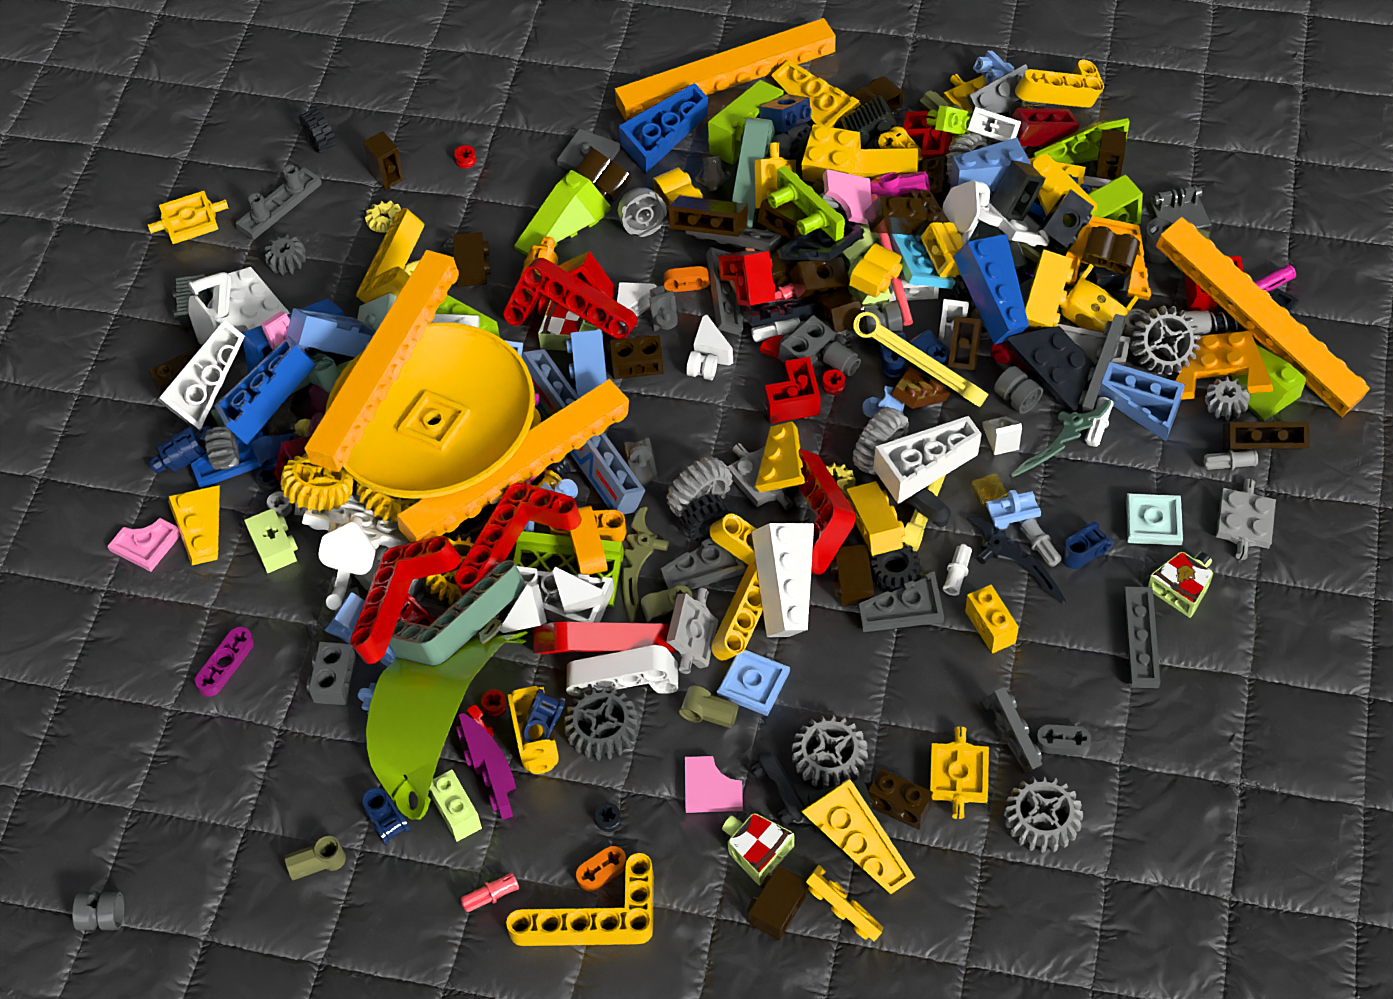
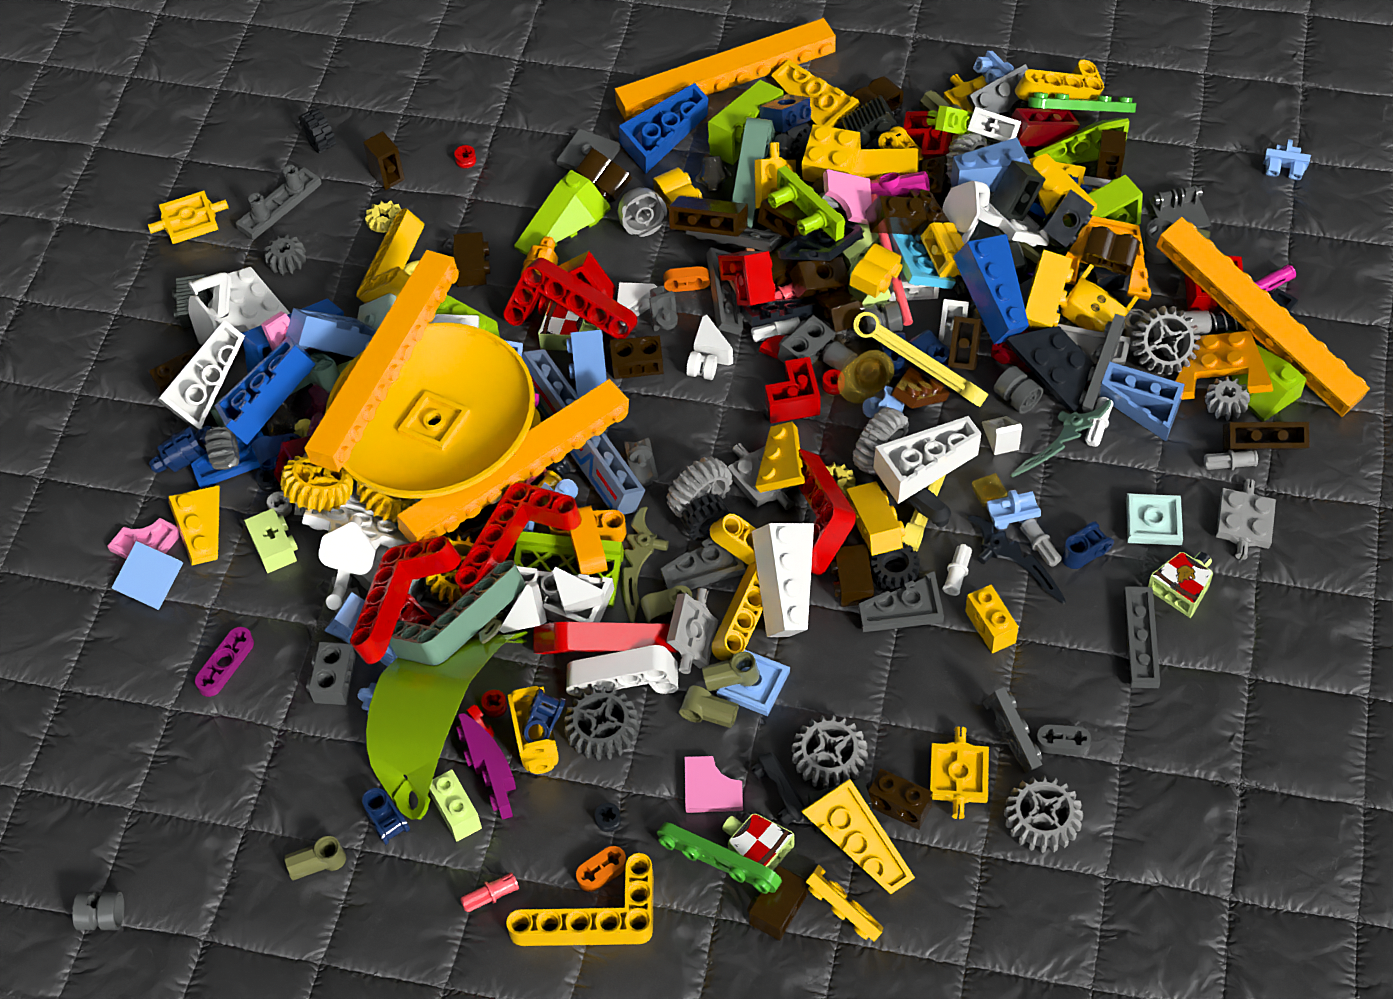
none -> light blue tile [112,541,183,610]
none -> bright green piece [657,822,782,894]
none -> olive piece [702,651,760,691]
none -> clear yellow piece [838,350,894,403]
none -> piece [1028,92,1137,113]
none -> light blue hips [1263,139,1311,180]

